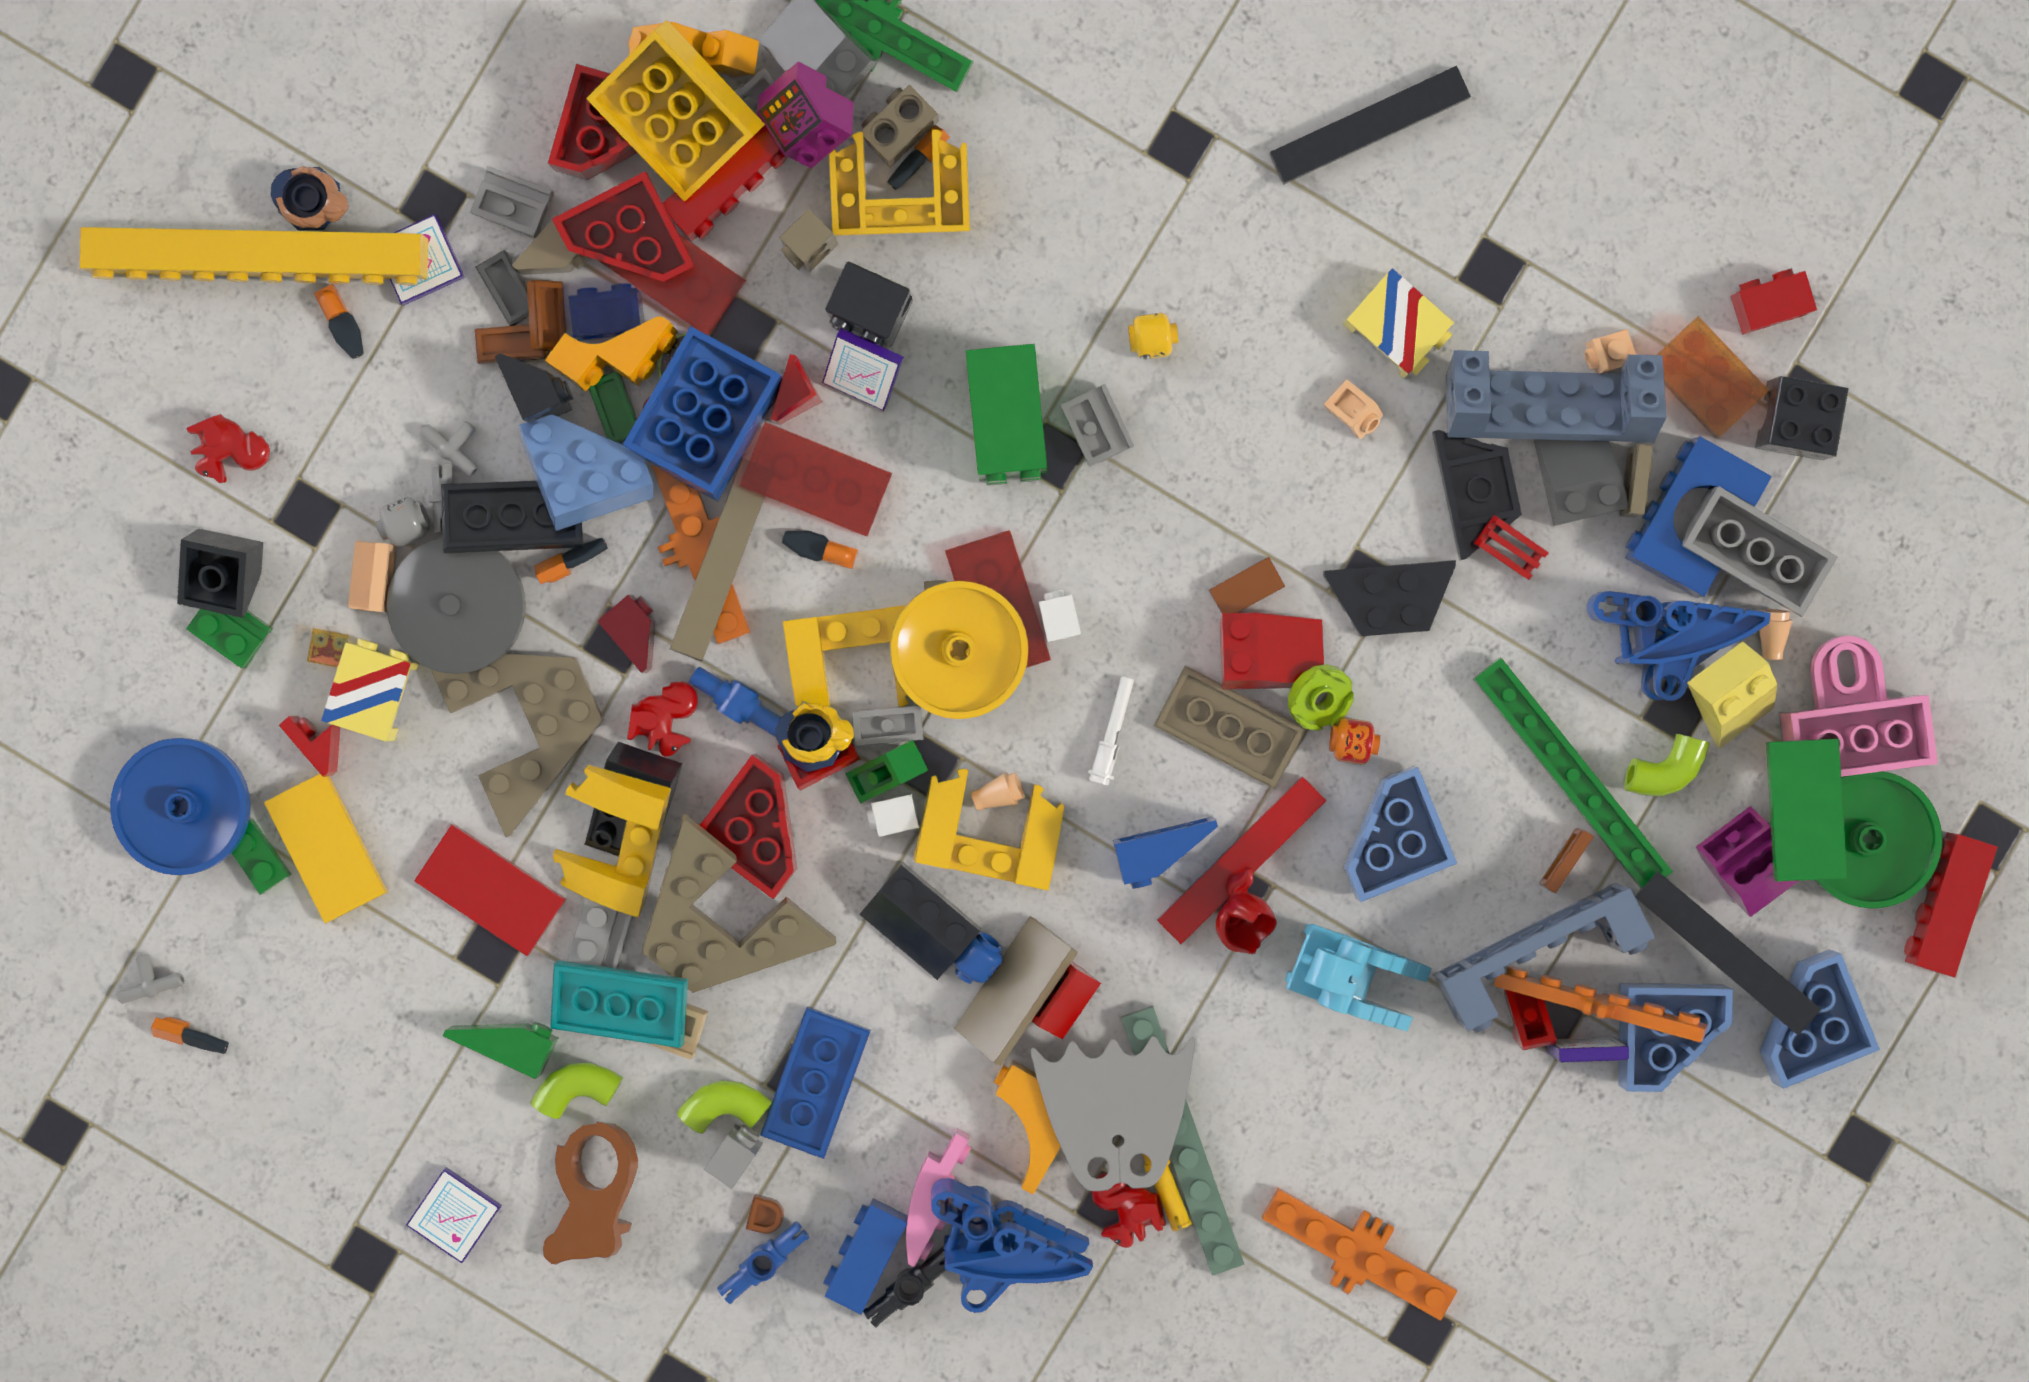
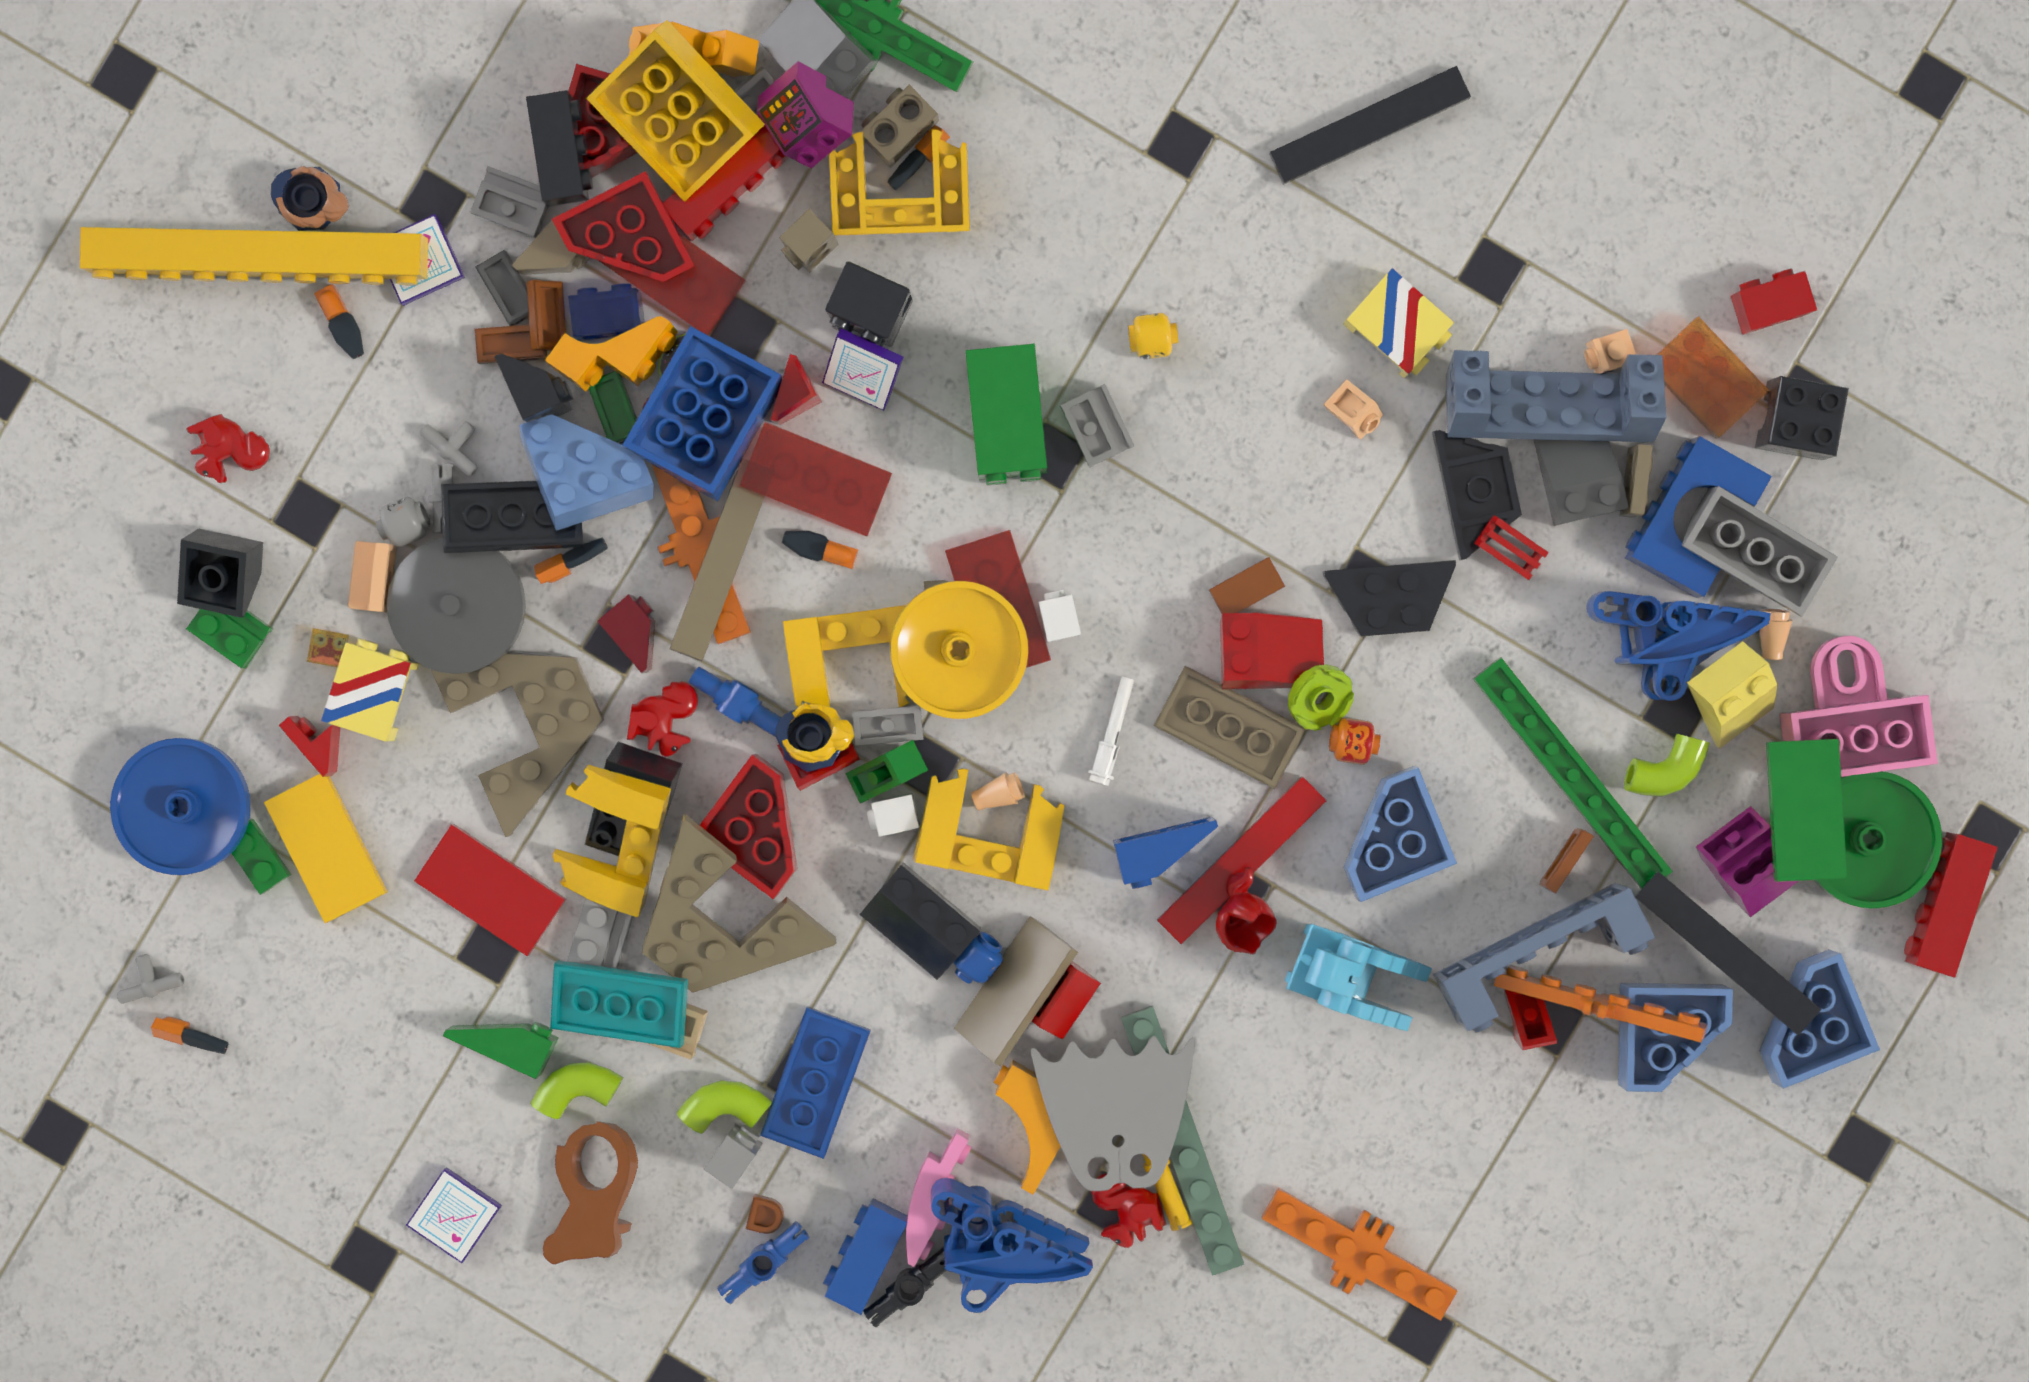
dark purple tile [1546,1037,1629,1063] -> none
none -> black brick [526,90,593,207]

